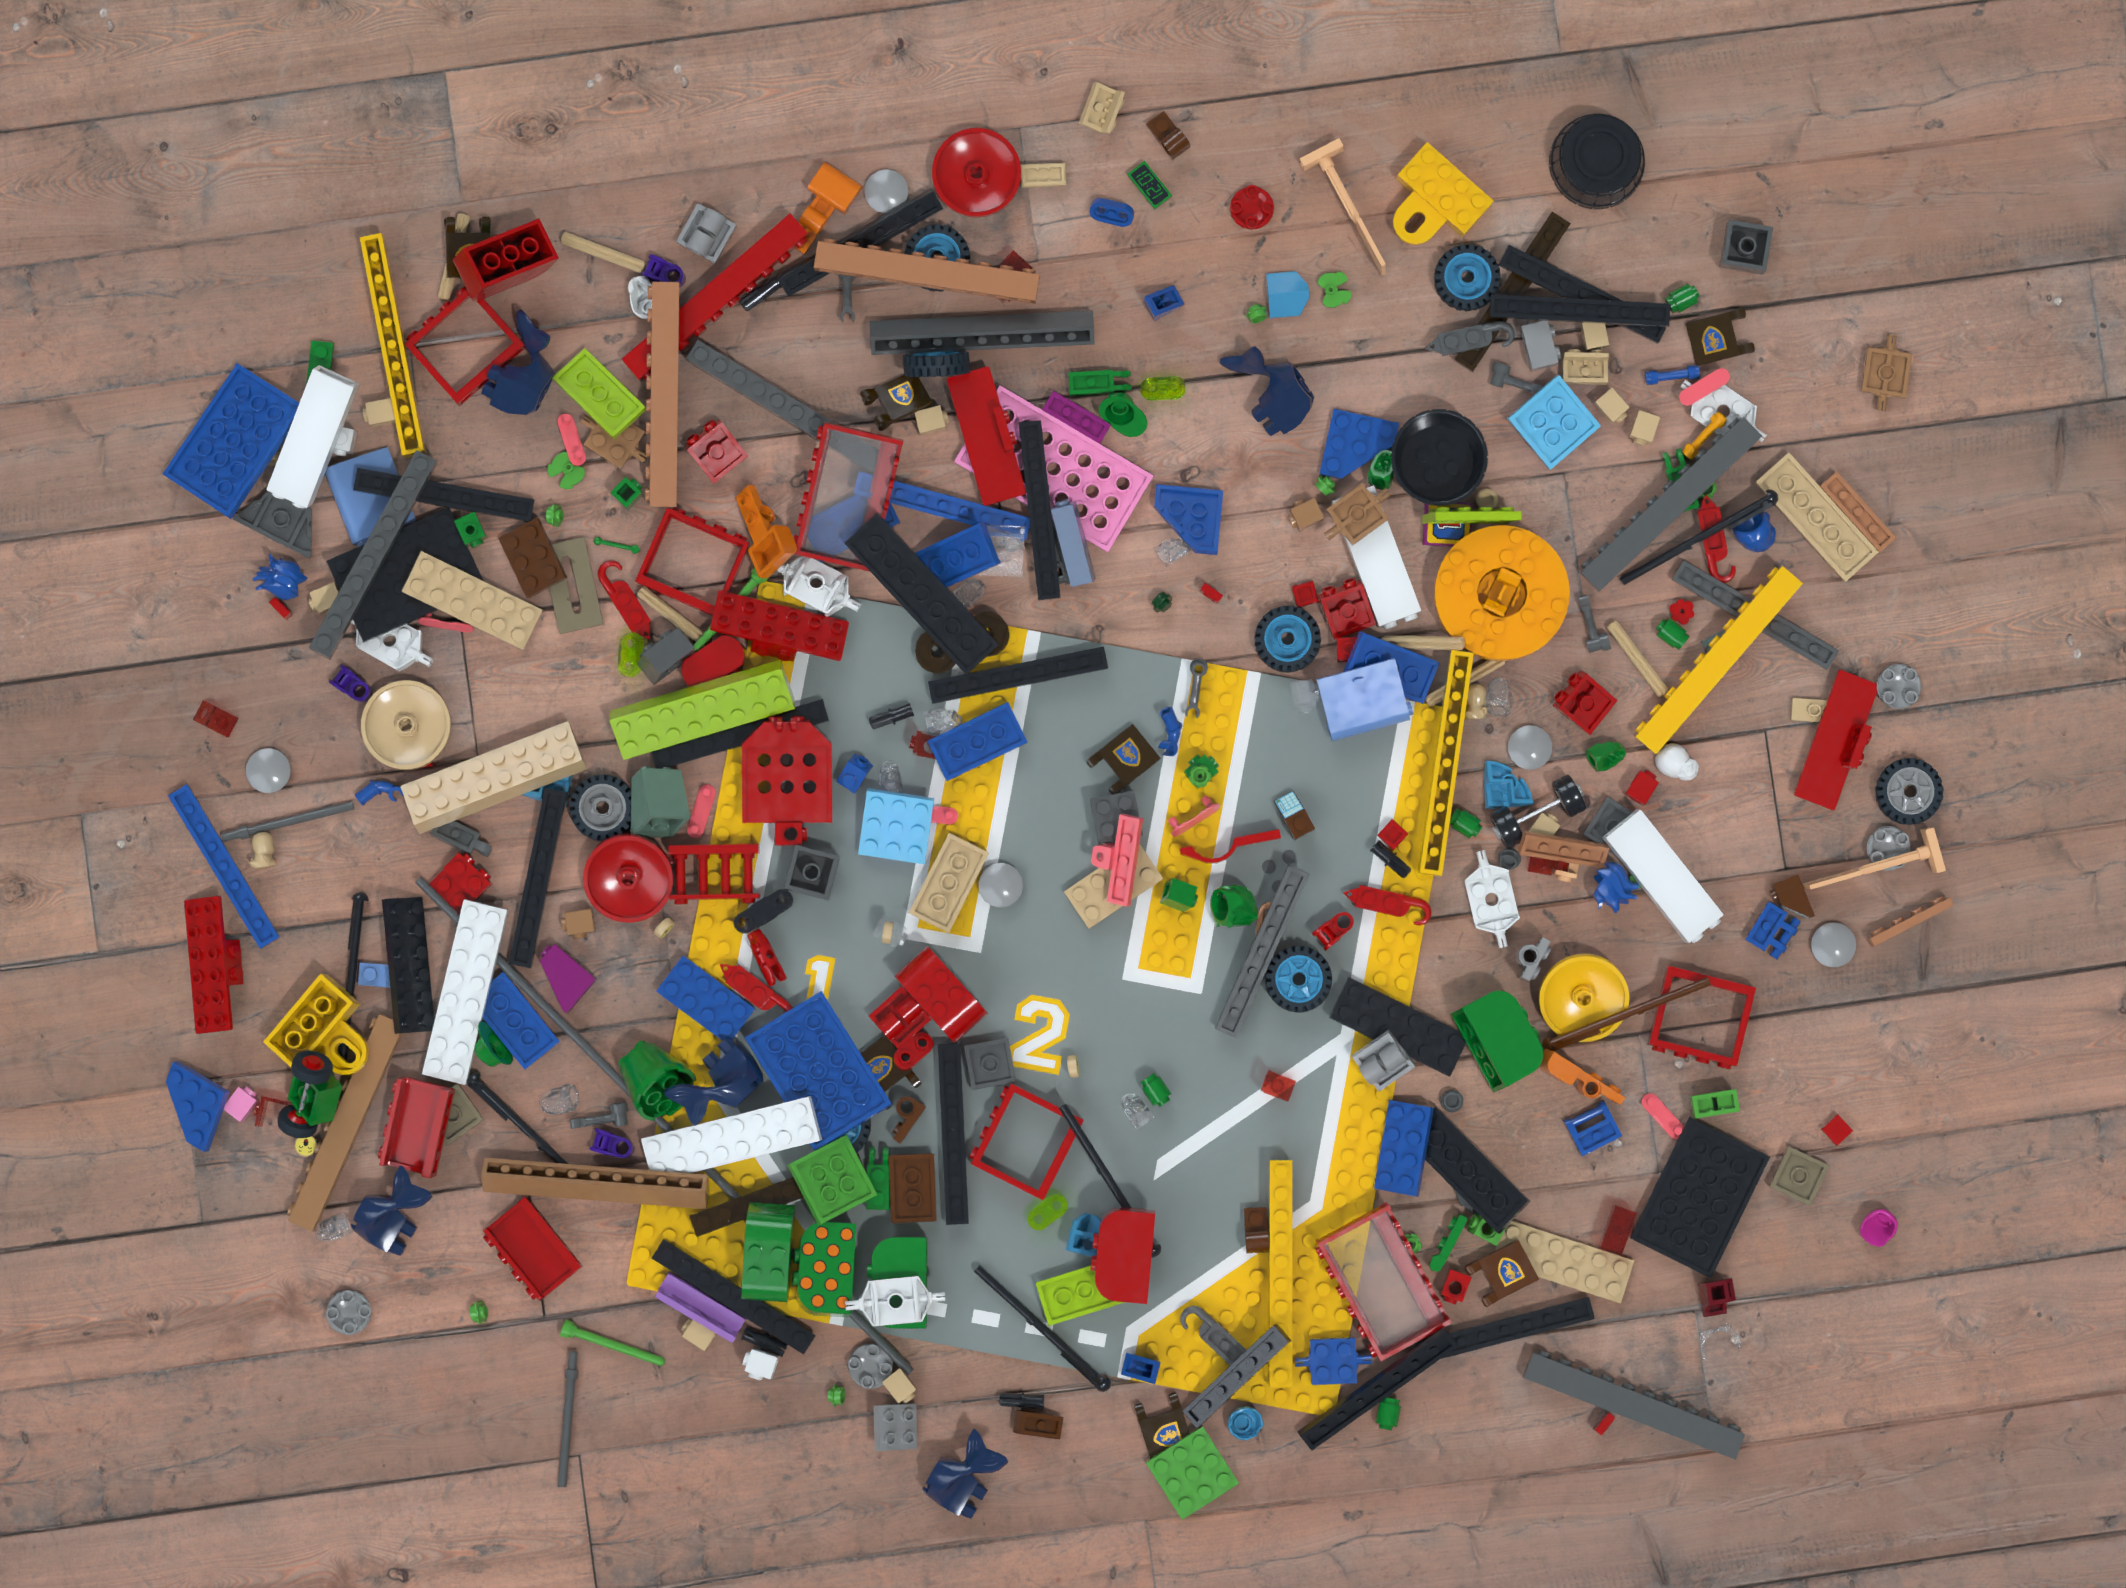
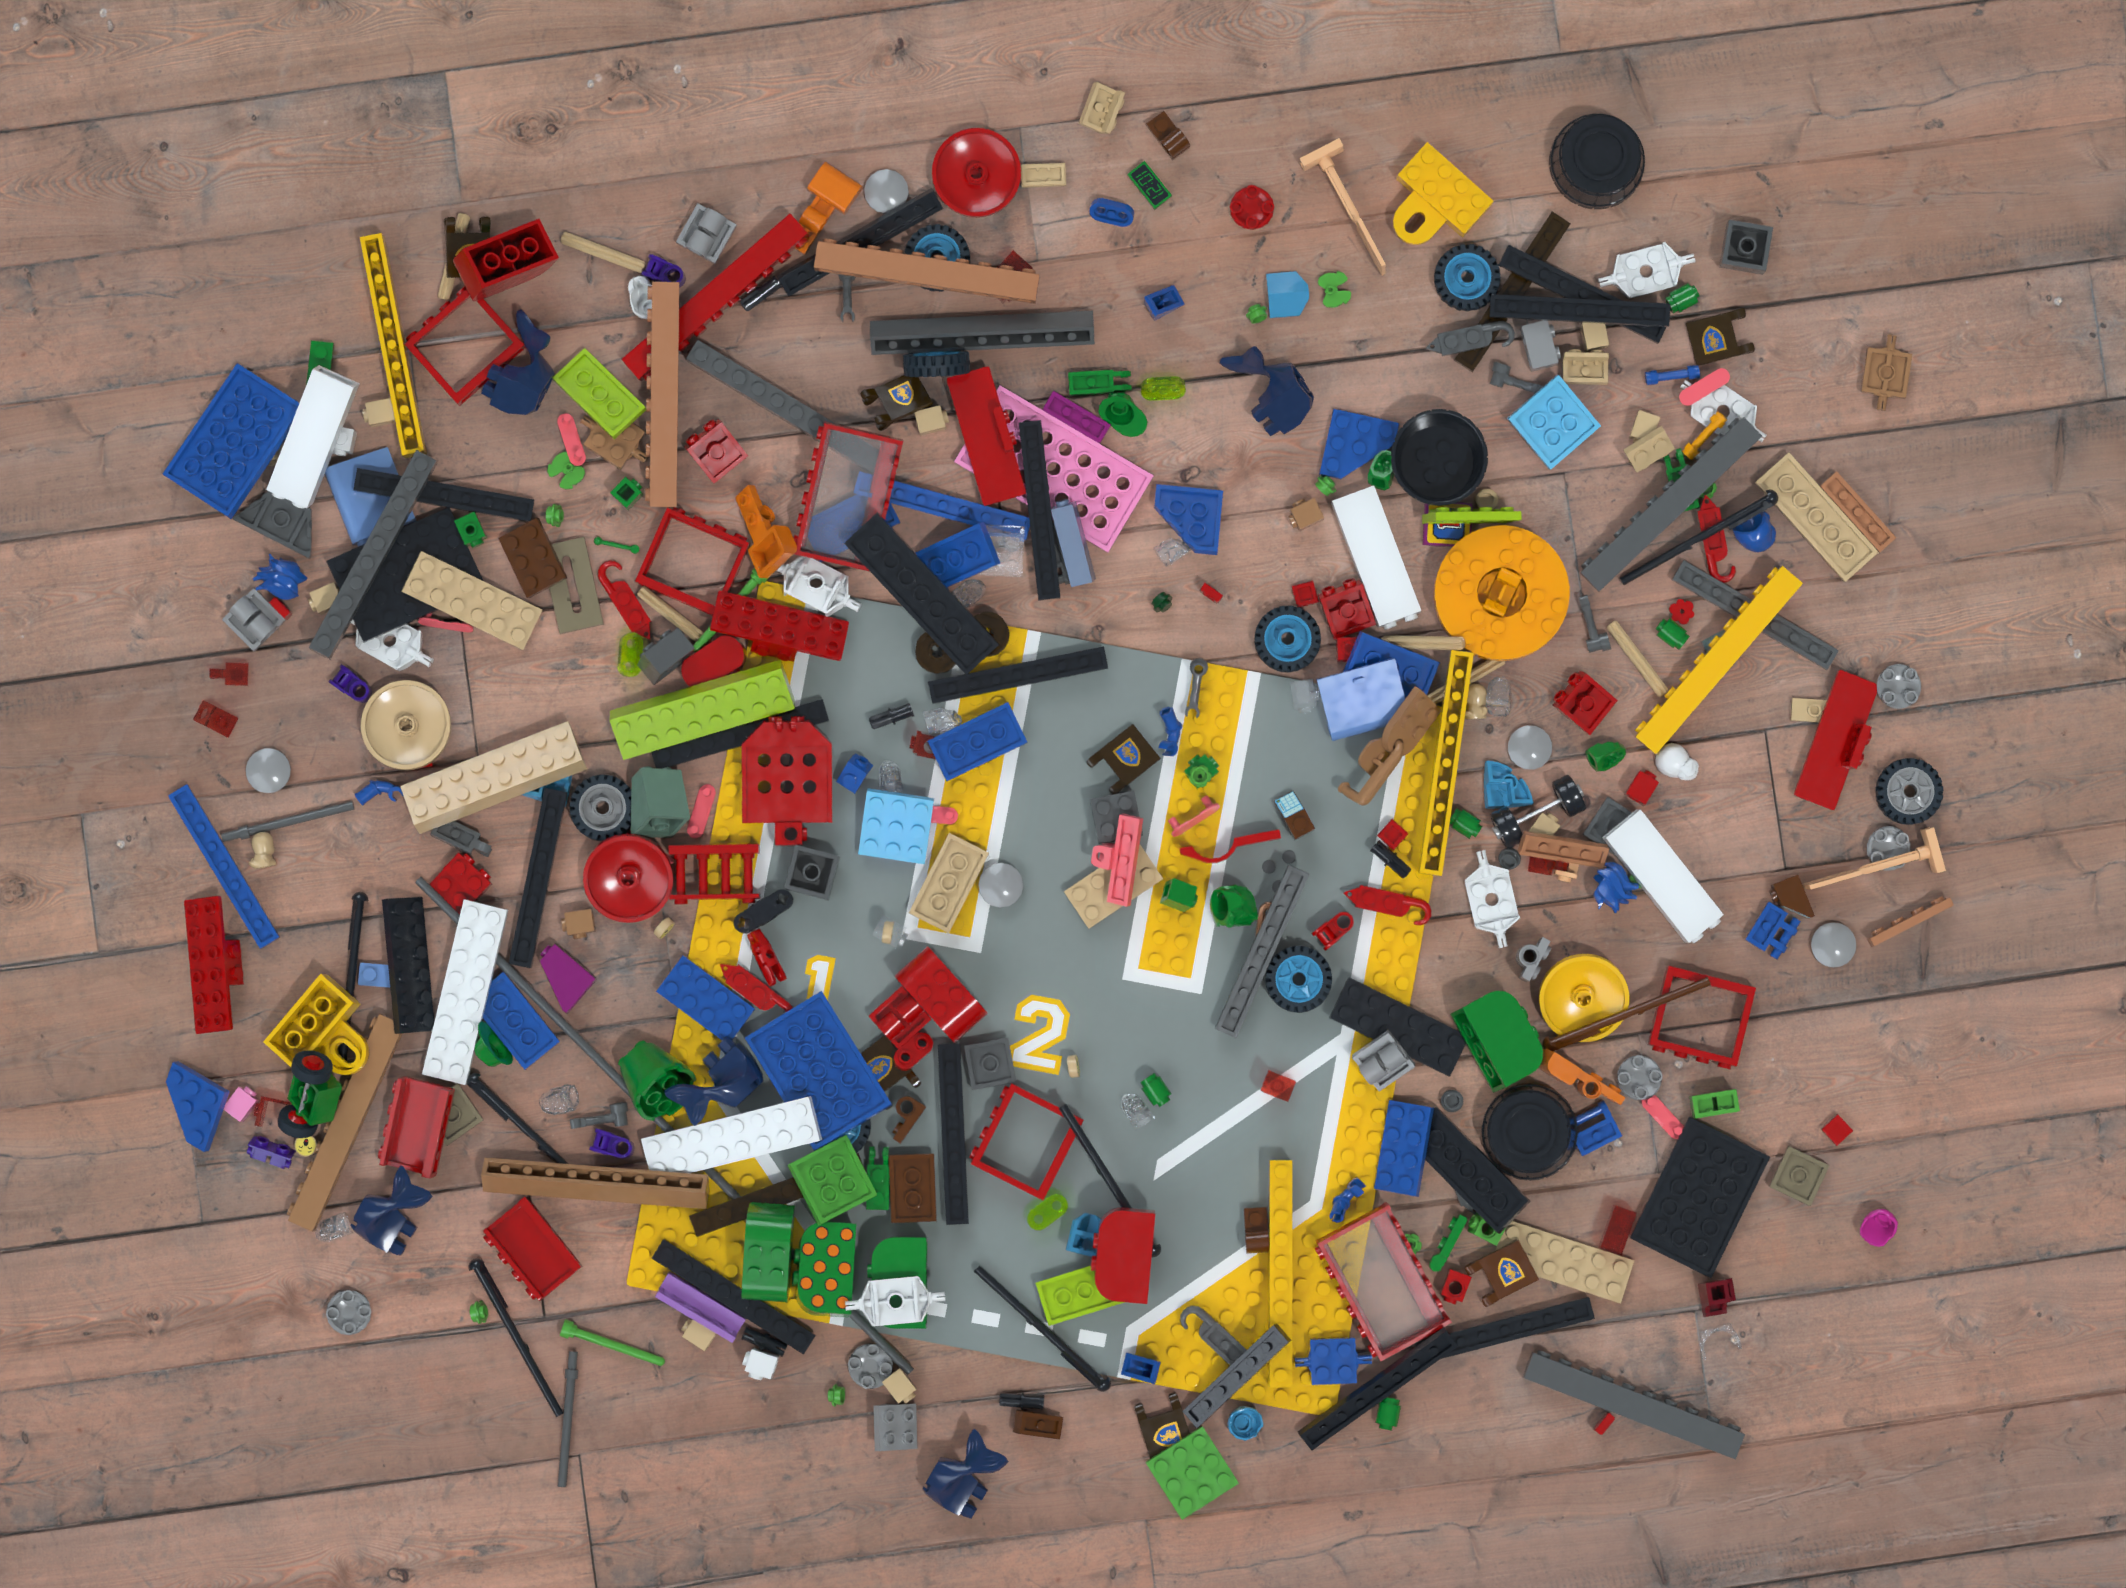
medium nougat plate [1324,483,1391,546] -> none
tan brick [1593,388,1630,424] -> none
none -> clear red plate [209,662,249,686]
none -> light grey plate [222,588,286,652]
none -> dark purple hinge [247,1136,296,1169]
none -> black bar [468,1258,563,1417]
none -> blue piece [1329,1178,1366,1223]
none -> medium nougat plate [1338,686,1442,806]
none -> black piece [1481,1084,1579,1181]
none -> white plate [1598,242,1695,299]
none -> light grey dish [1617,1055,1663,1100]
none -> tan bracket [1624,426,1675,473]

